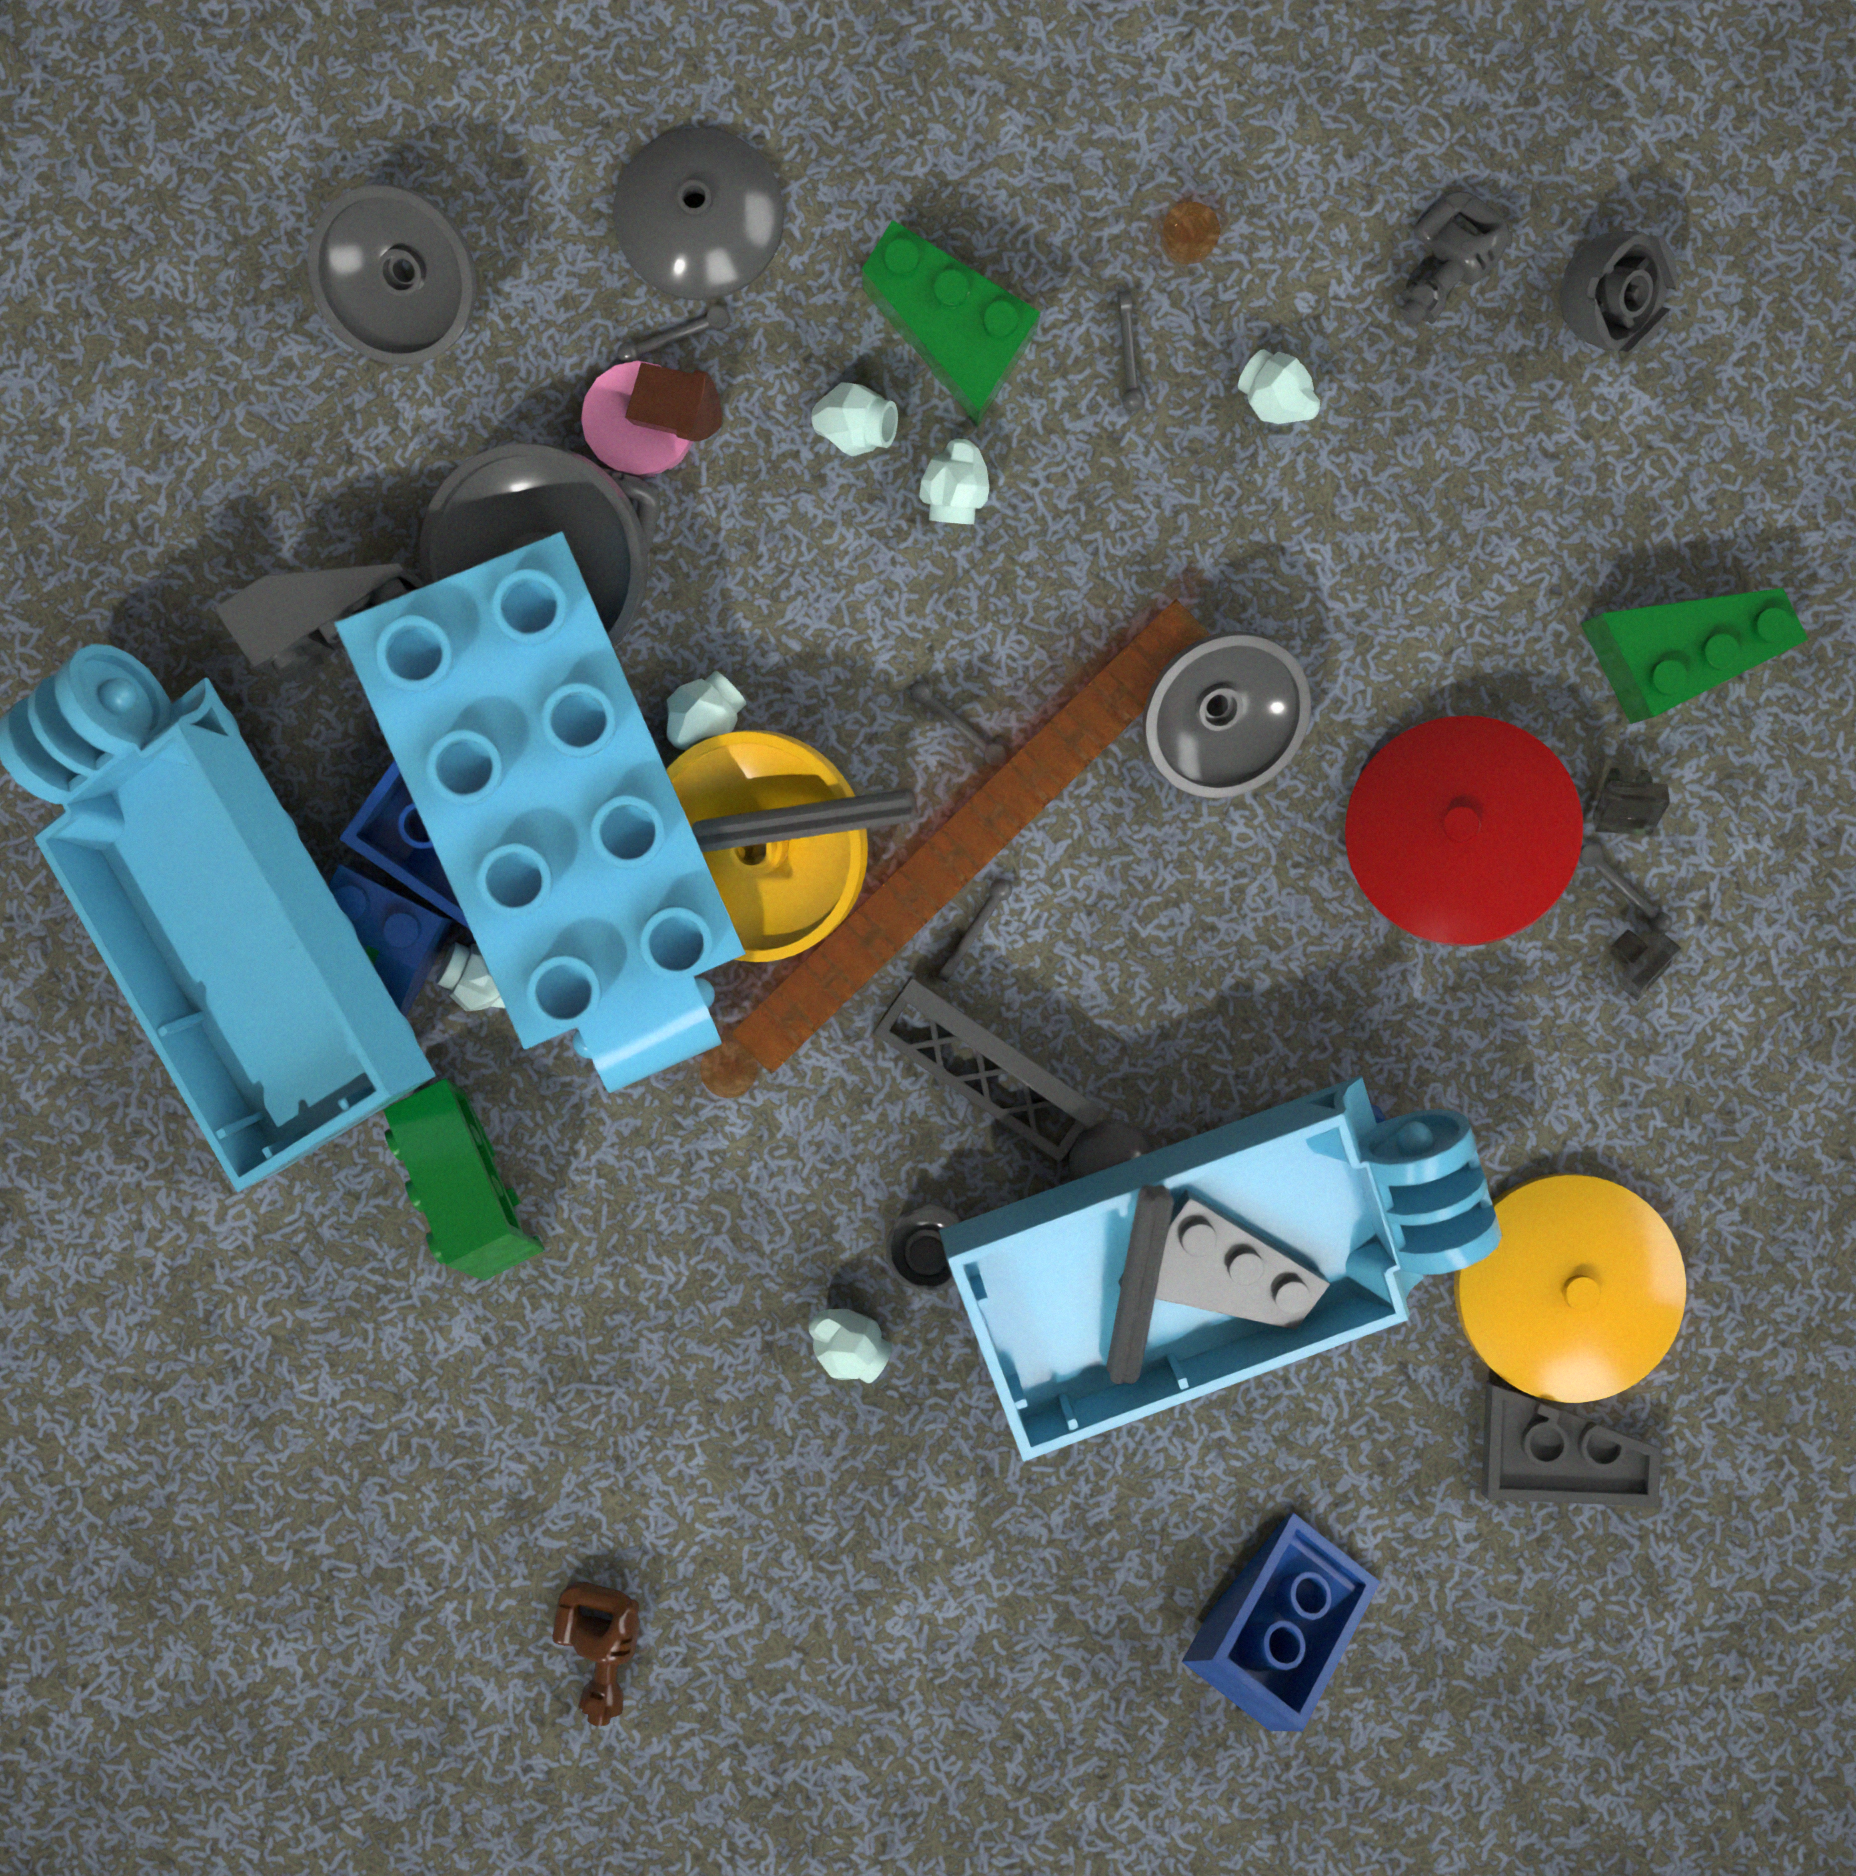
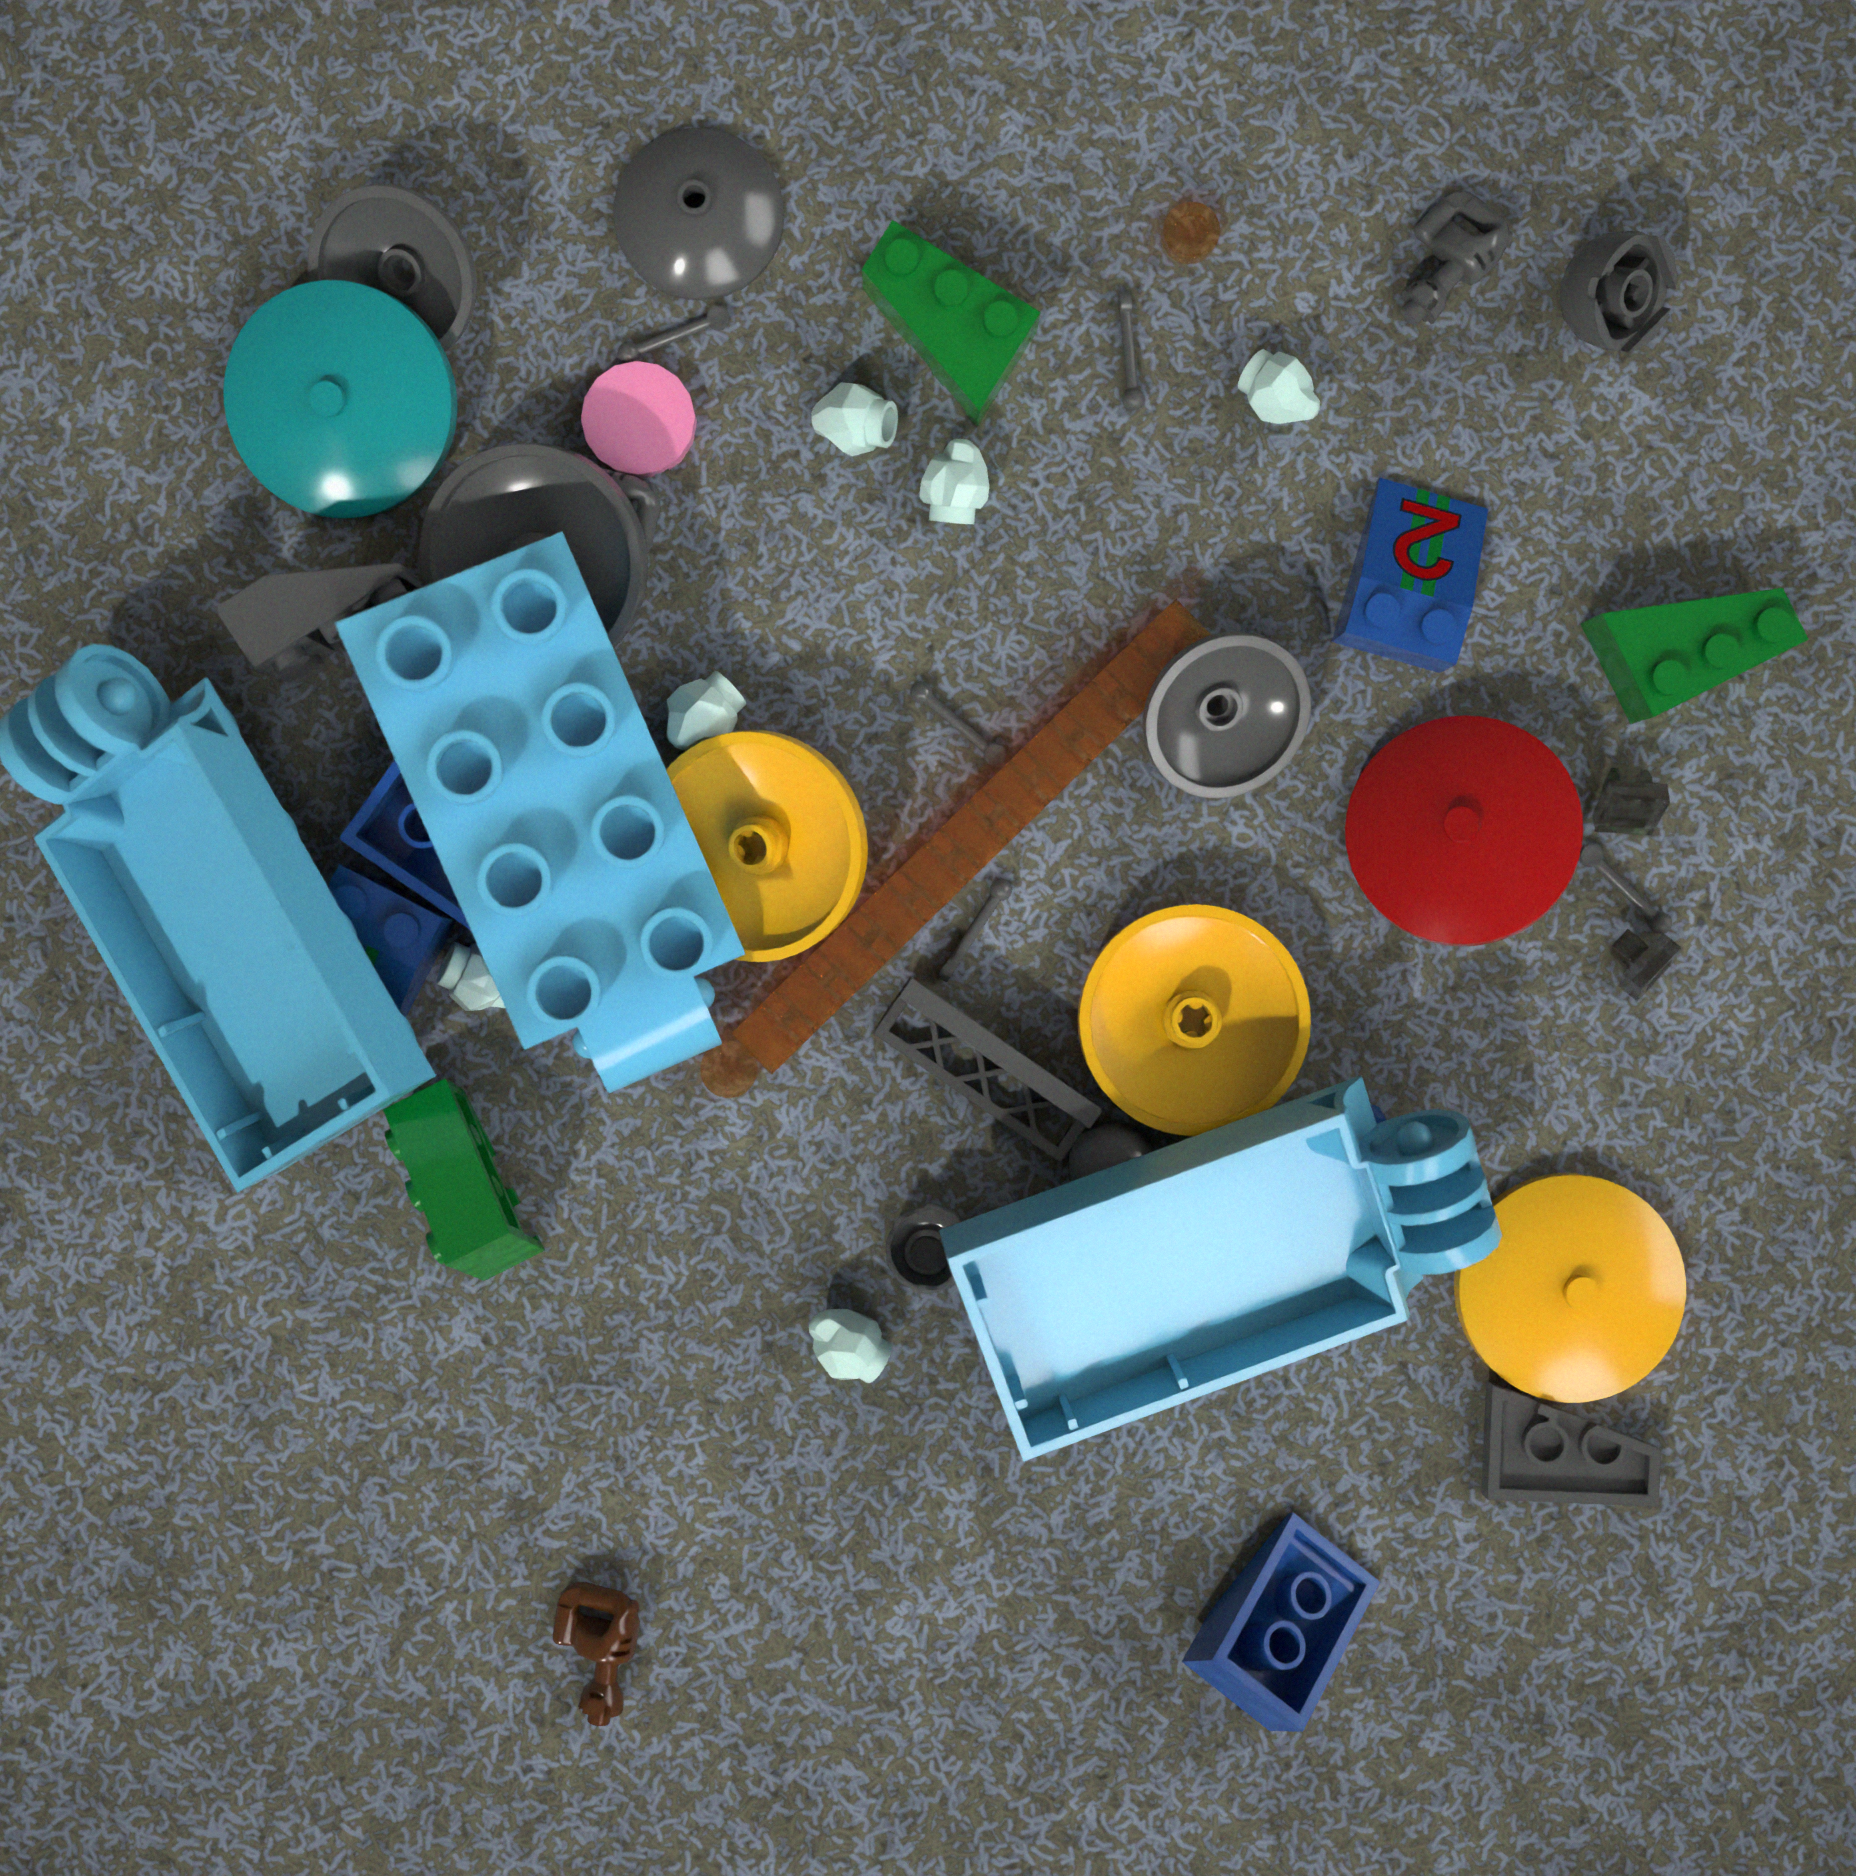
copper tile [625,362,722,441] -> none
dark grey axle [692,789,918,852] -> none
dark grey axle [1106,1184,1174,1385] -> none
wing [1118,1189,1330,1330] -> none
none -> teal dish [223,280,458,518]
none -> yellow dish [1078,904,1311,1136]
none -> blue slope [1331,478,1488,673]

